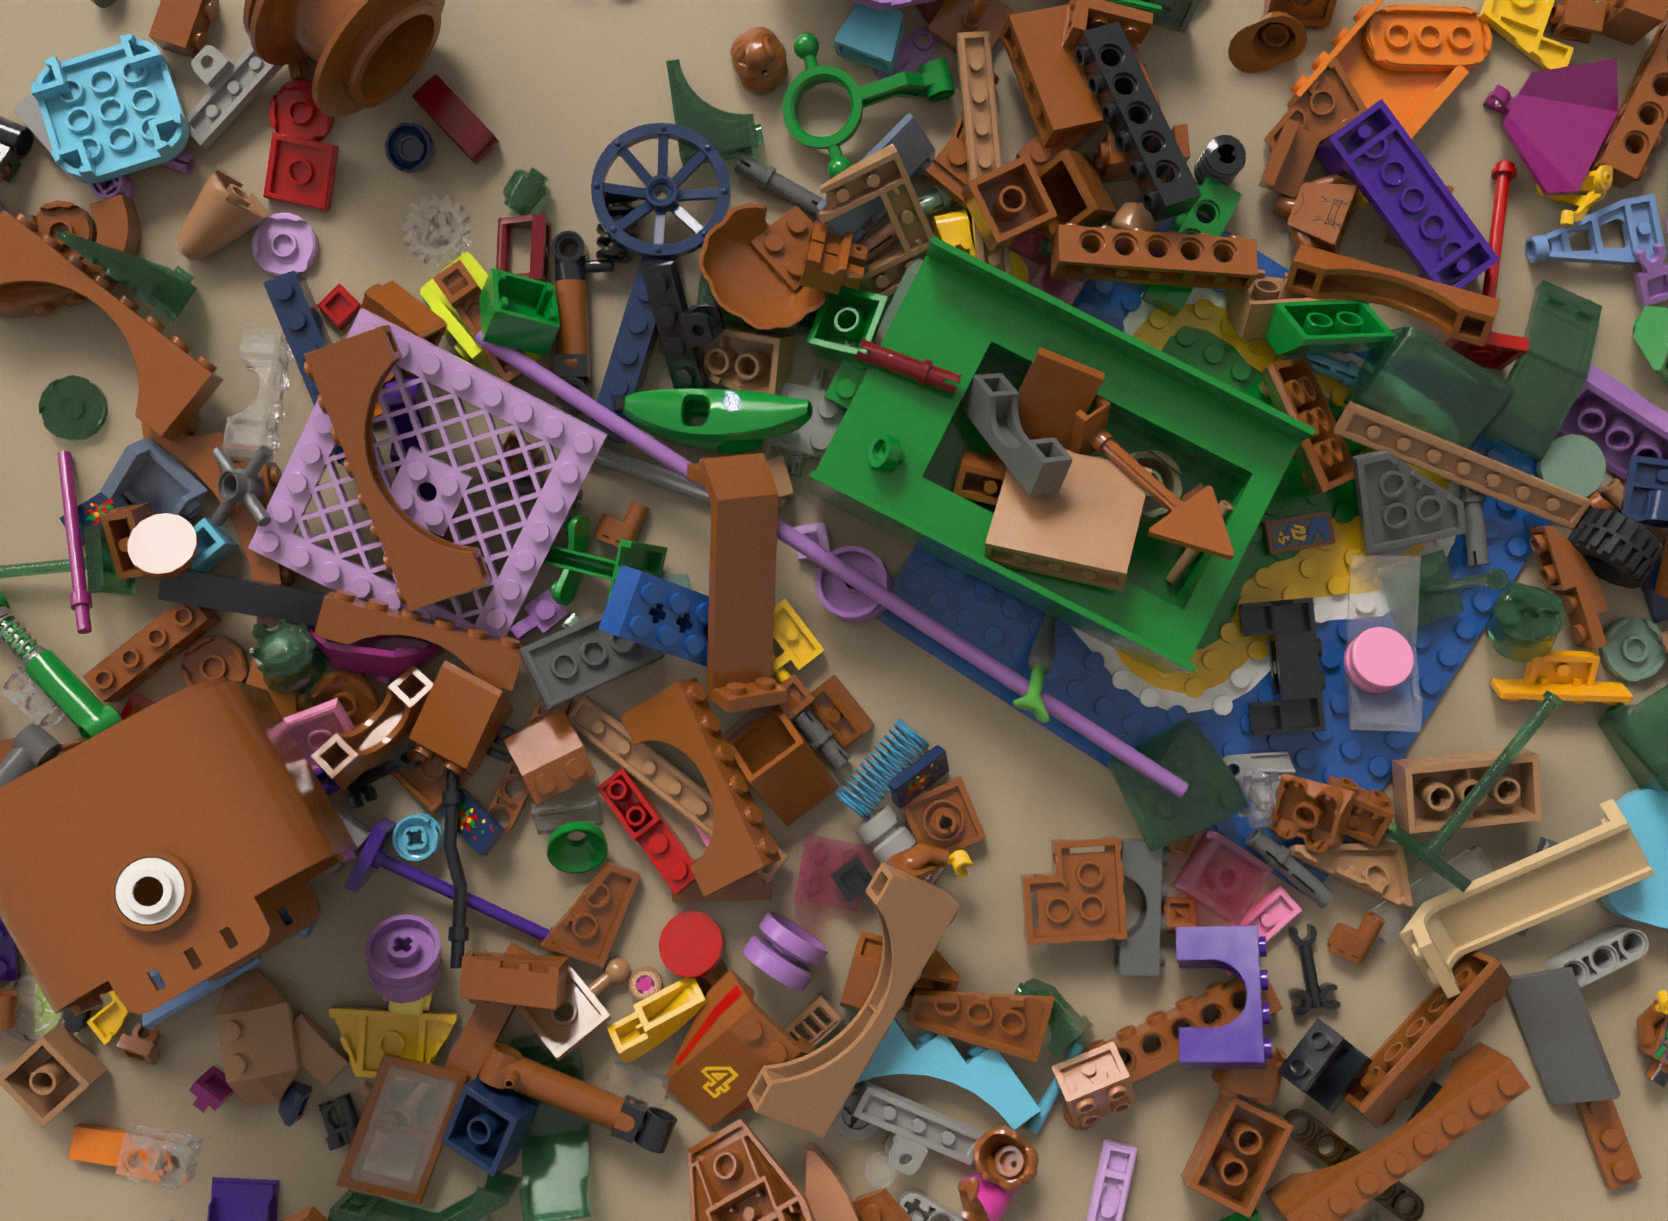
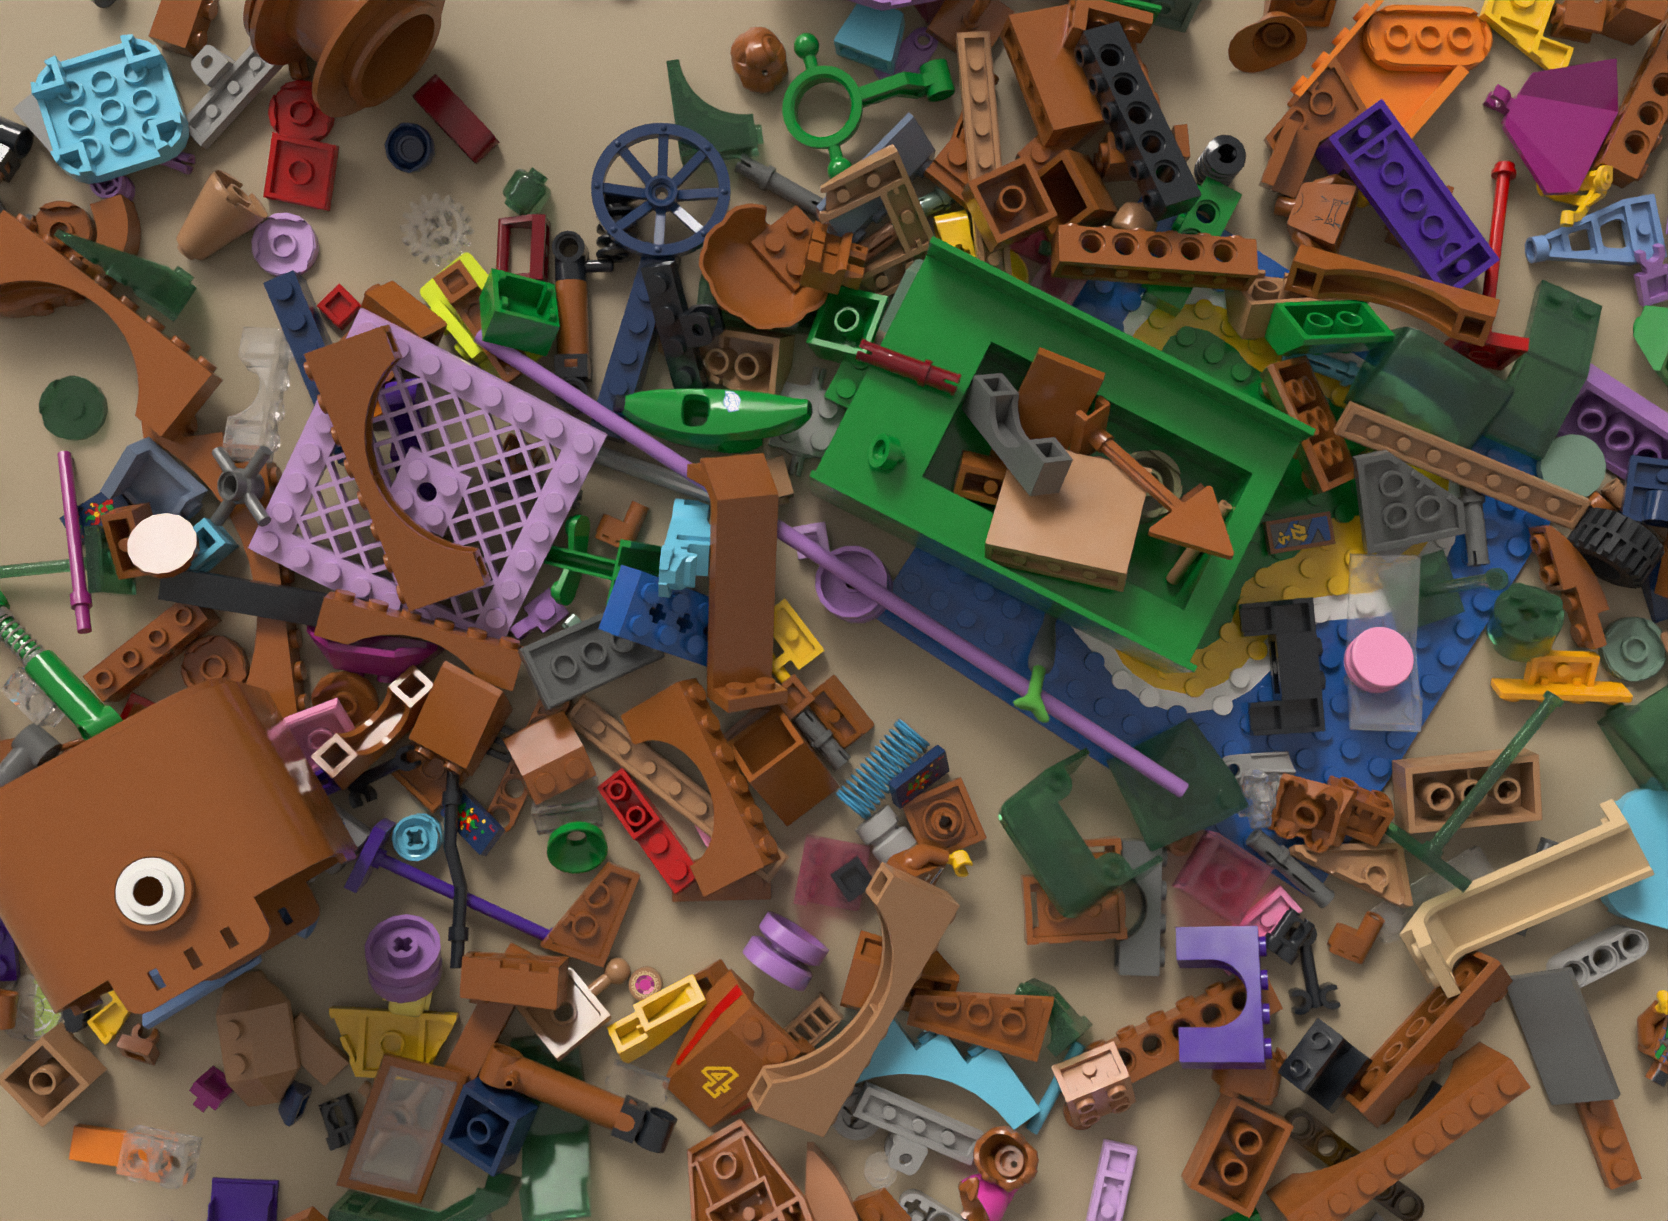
clear green hair [250,618,326,694] -> none
red tile [658,911,725,979] -> none
dark orange tile [1161,897,1198,933] -> none
none -> medium azure piece [658,498,711,598]
none -> clear green windscreen [998,747,1163,918]
none -> black piece [1265,907,1315,966]

